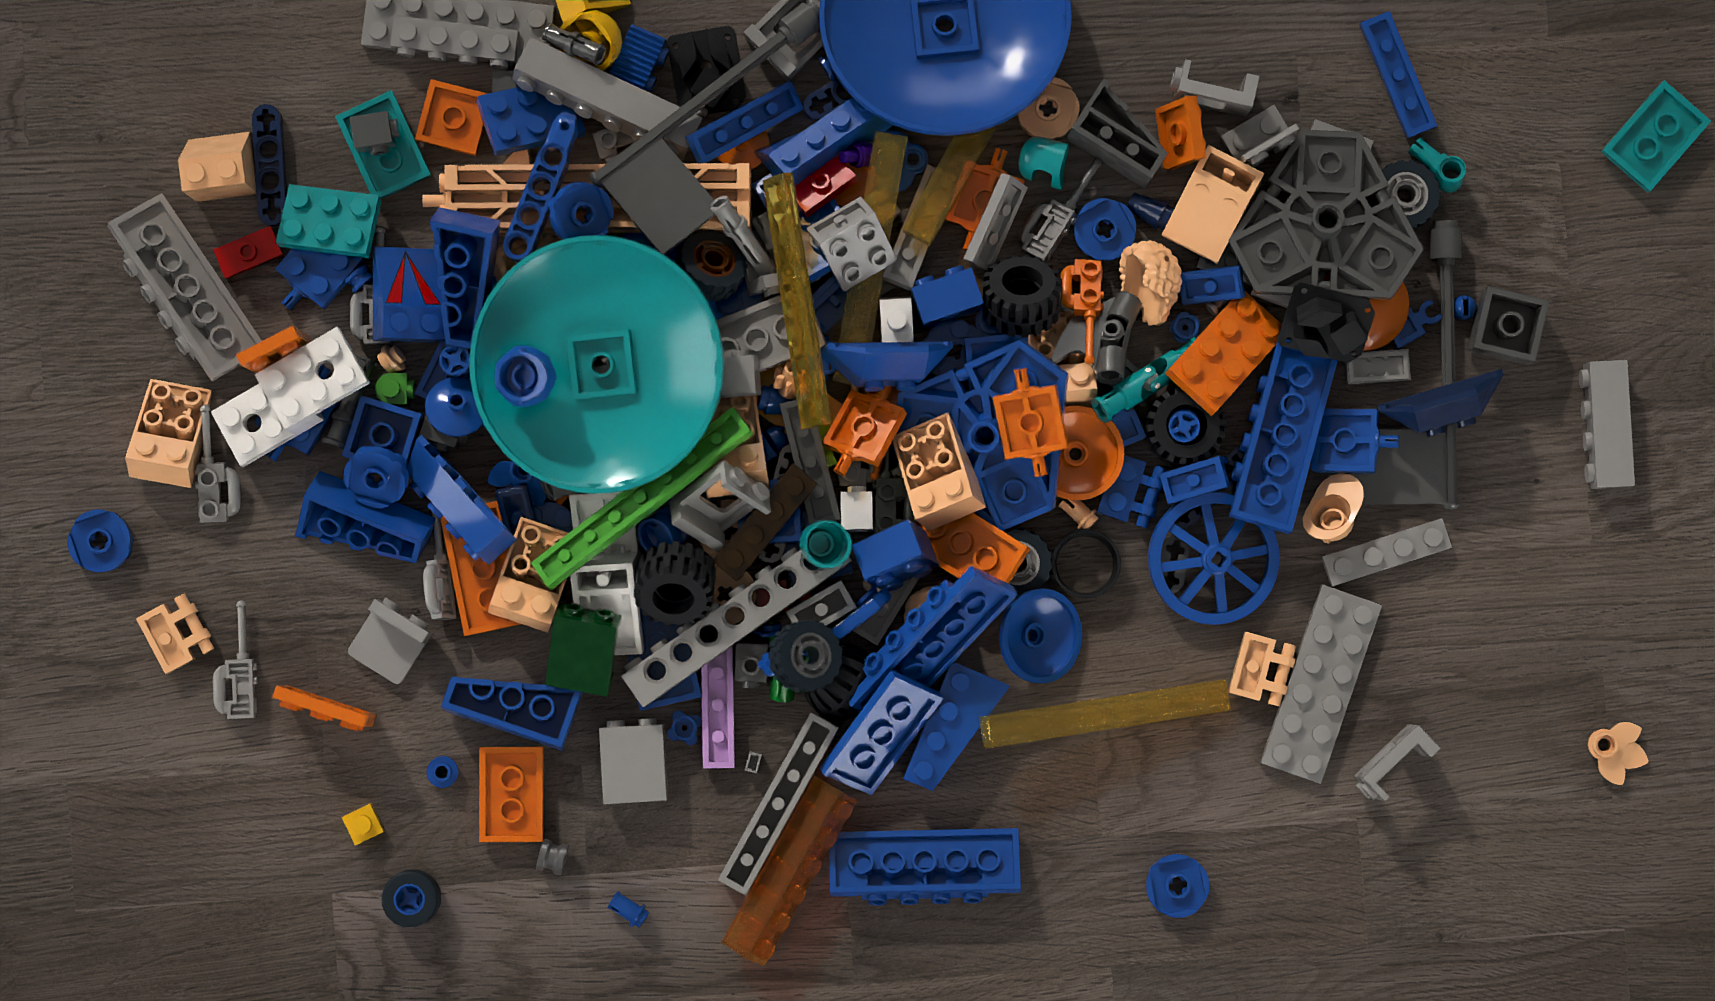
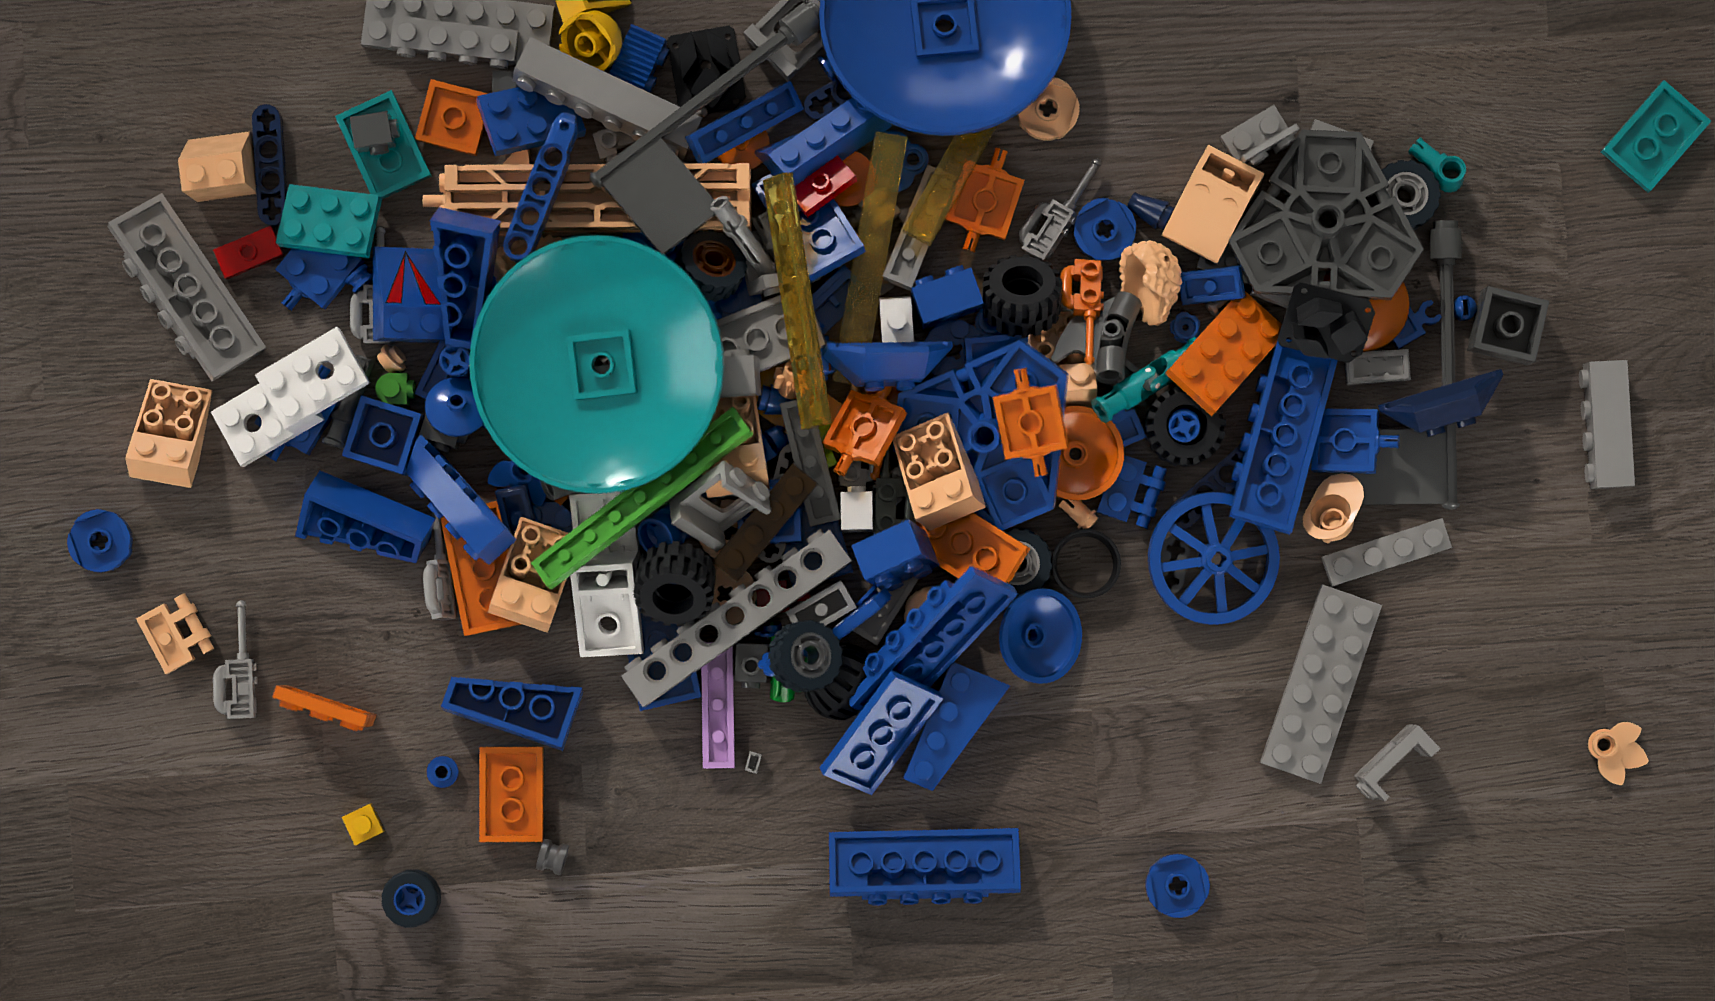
light grey piece [195,405,241,523] -> none
orange plate [236,326,312,374] -> none
blue plate [343,446,409,508] -> none
light grey bracket [348,597,433,684] -> none
blue hat [495,346,557,407] -> none
dark grey pin [542,23,606,65] -> none
dark green panel [545,603,622,697] -> none
blue plate [548,182,614,240] -> none
light grey brick [599,718,668,804] -> none
blue pin [607,891,649,928] -> none
blue plate [667,710,702,745] -> none
light grey brick [718,712,839,896] -> none
clear orange brick [721,776,857,966] -> none
teal helmet [799,521,852,568] -> none
light grey bracket [806,197,897,291] -> none
dark purple cylinder [839,142,879,168] -> none
light grey plate [963,173,1028,272] -> none
clear yellow plate [979,679,1231,748] -> none
teal helmet [1018,136,1069,190] -> none
dark grey wedge [1066,78,1168,189] -> none
orange plate [1155,95,1206,171] -> none
blue panel [1160,456,1230,504] -> none
light grey window [1169,59,1259,117] -> none
light nougat plate [1228,632,1296,707] -> none
blue plate [1359,11,1437,140] -> none

